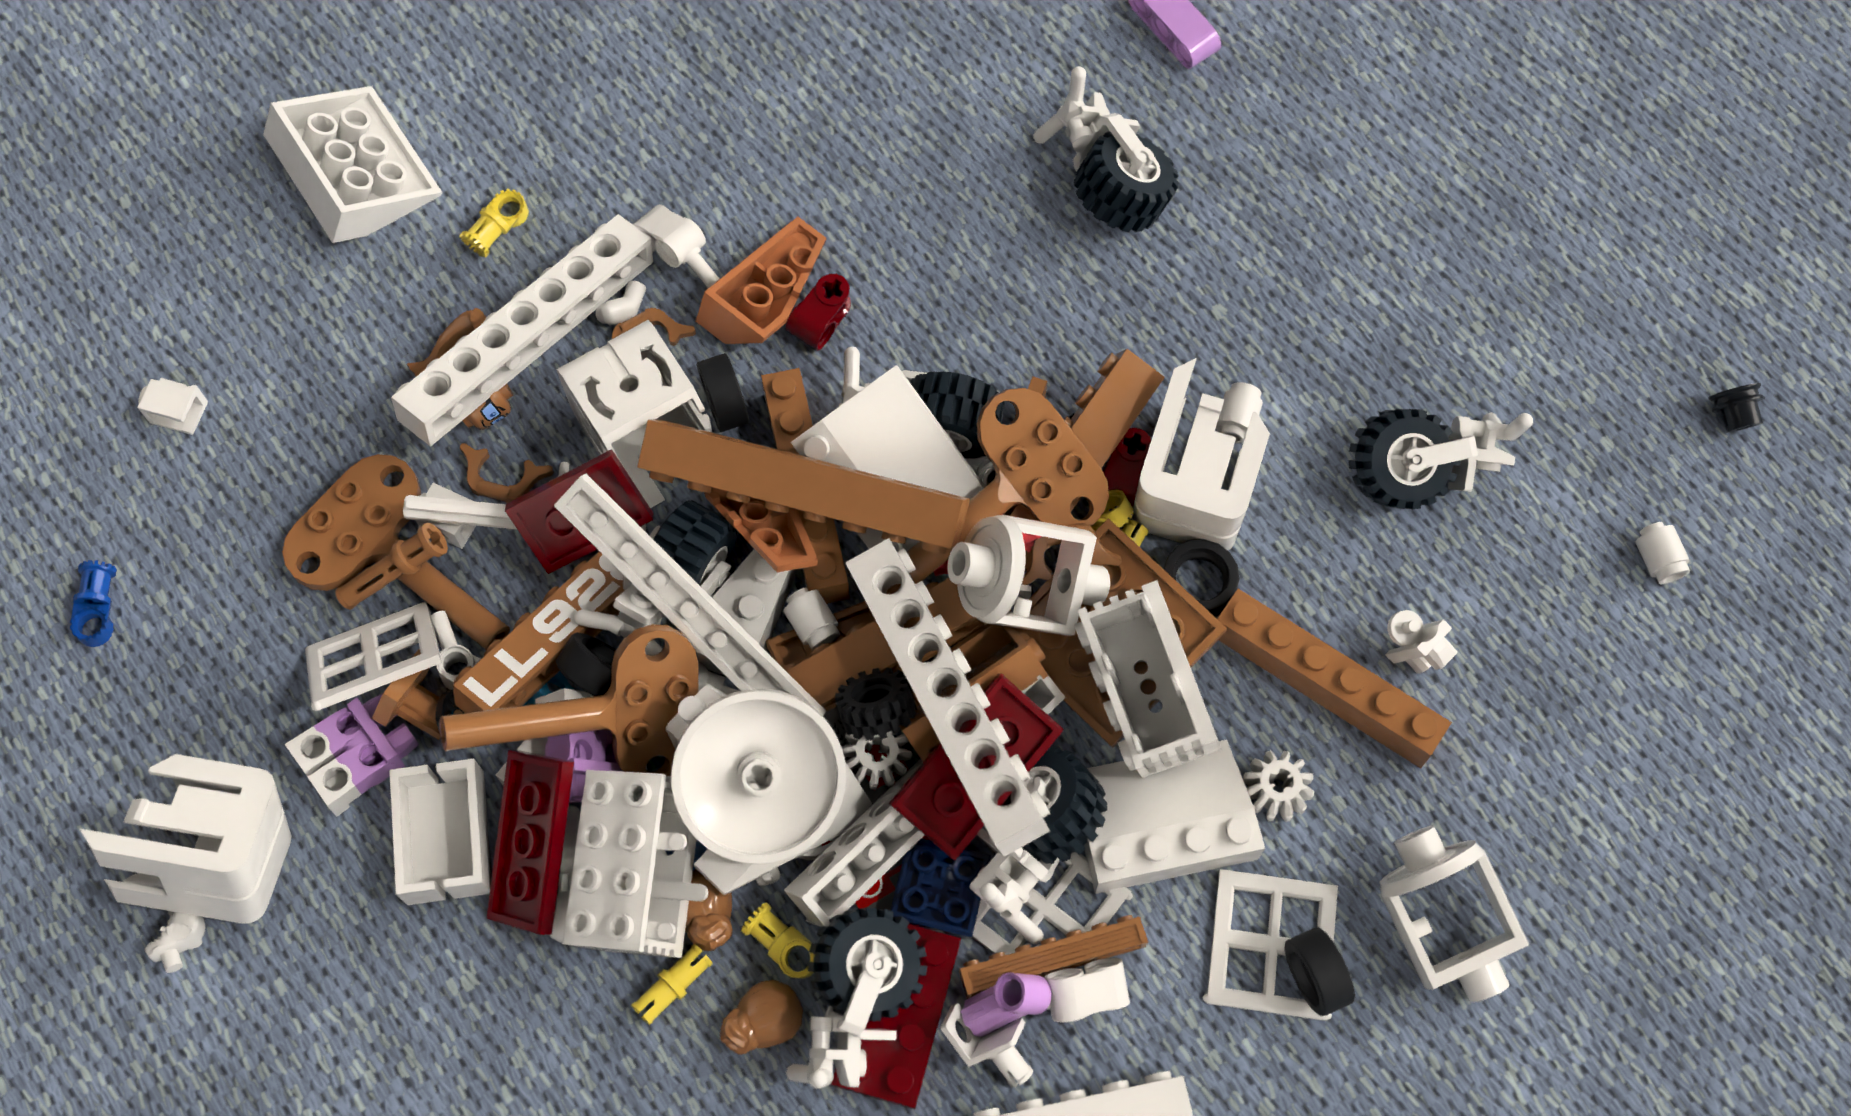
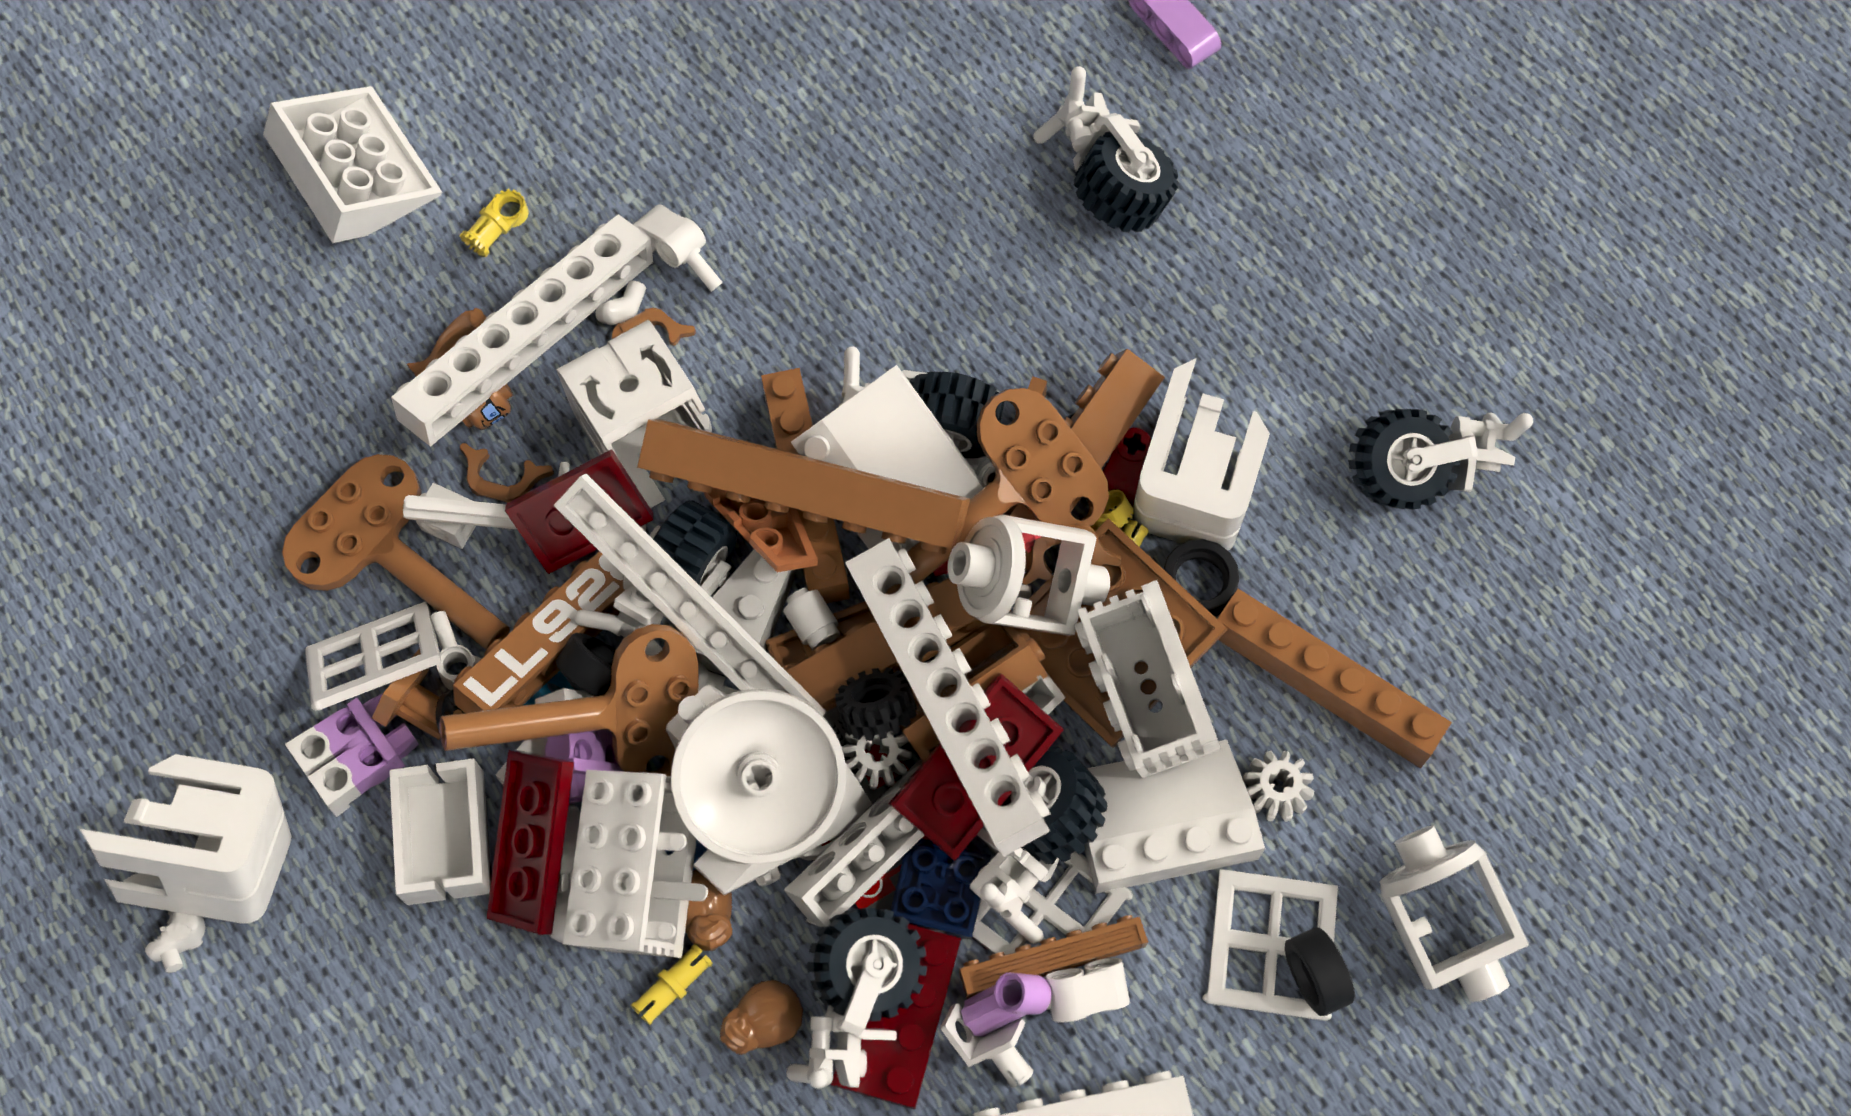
blue connector [70,560,117,647] -> none
white window [137,378,208,435] -> none
medium nougat pin [335,523,448,610] -> none
nougat wedge [696,216,827,344] -> none
black tyre [697,353,749,432] -> none
light yellow connector [741,902,814,979] -> none
dark red piece [785,274,851,351] -> none
white brick [1215,382,1263,443] -> none
white hips [1385,610,1457,674] -> none
white brick [1635,522,1690,584] -> none
black piece [1708,383,1765,433] -> none

